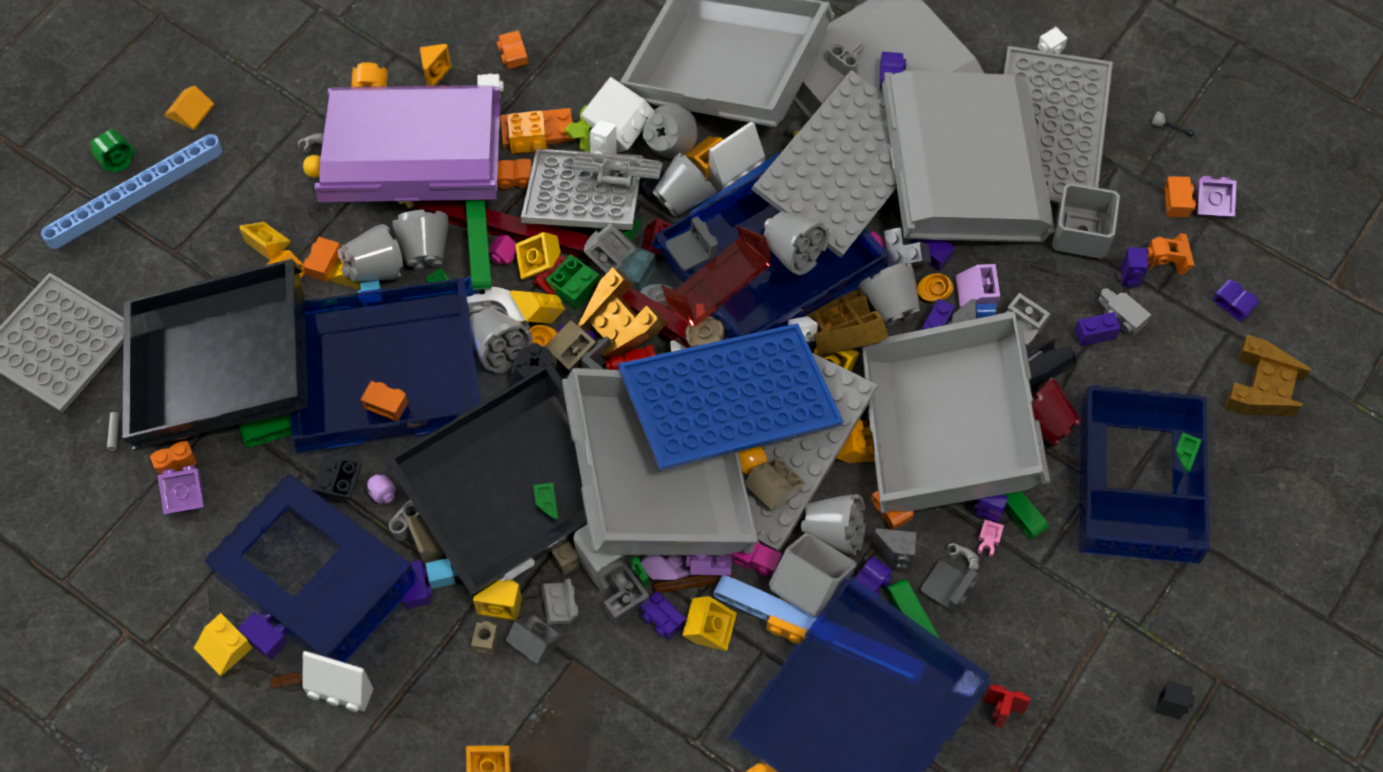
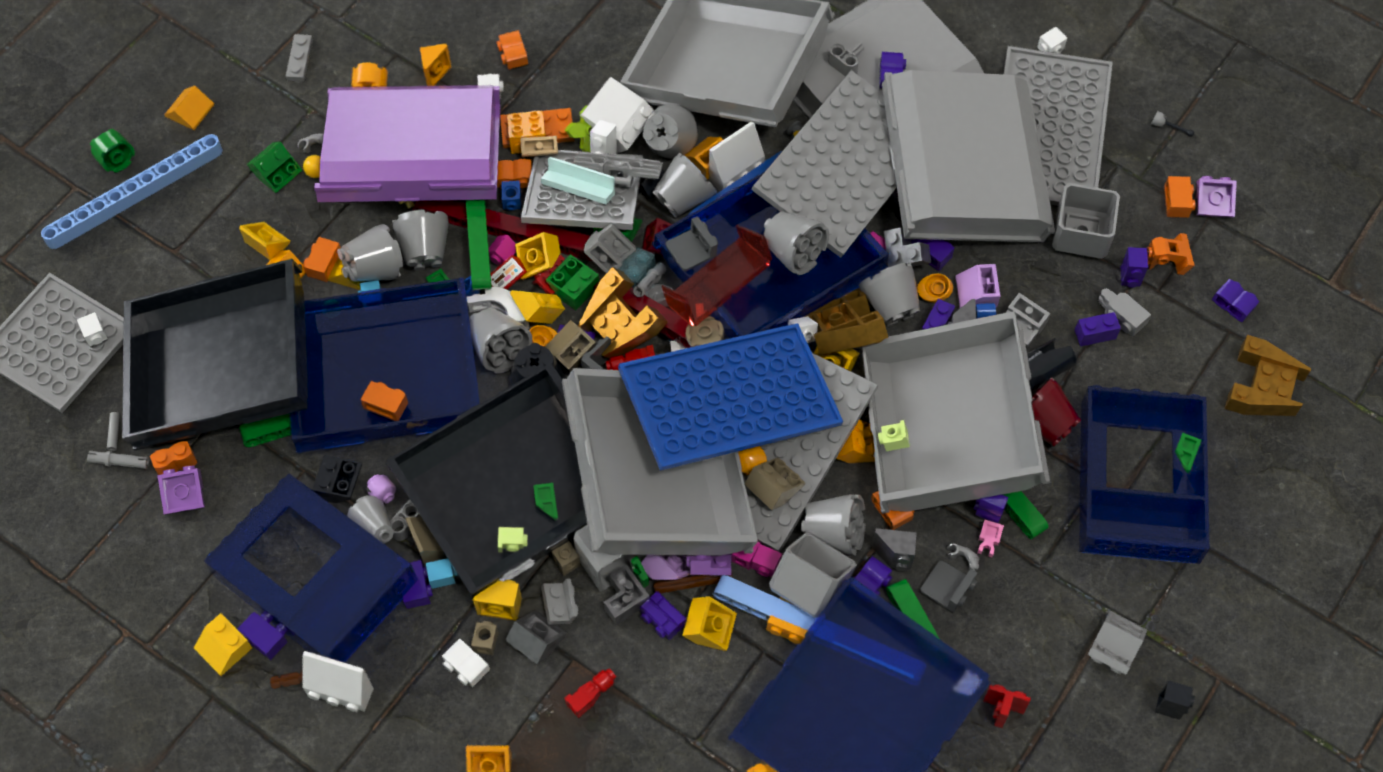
none -> white brick [77,312,108,346]
none -> light grey pin [87,451,149,469]
none -> green slope [247,142,303,193]
none -> light grey plate [286,34,313,81]
none -> light grey cone [347,496,394,544]
none -> white brick [442,639,490,687]
none -> slope [491,255,527,290]
none -> yellowish green brick [498,527,528,552]
none -> blue brick [502,181,521,210]
none -> tan brick [521,136,558,157]
none -> light aqua panel [541,157,615,205]
none -> red piece [564,668,617,718]
none -> light grey pin [633,263,666,297]
none -> yellowish green brick [878,420,910,452]
none -> light grey bracket [1088,611,1147,675]

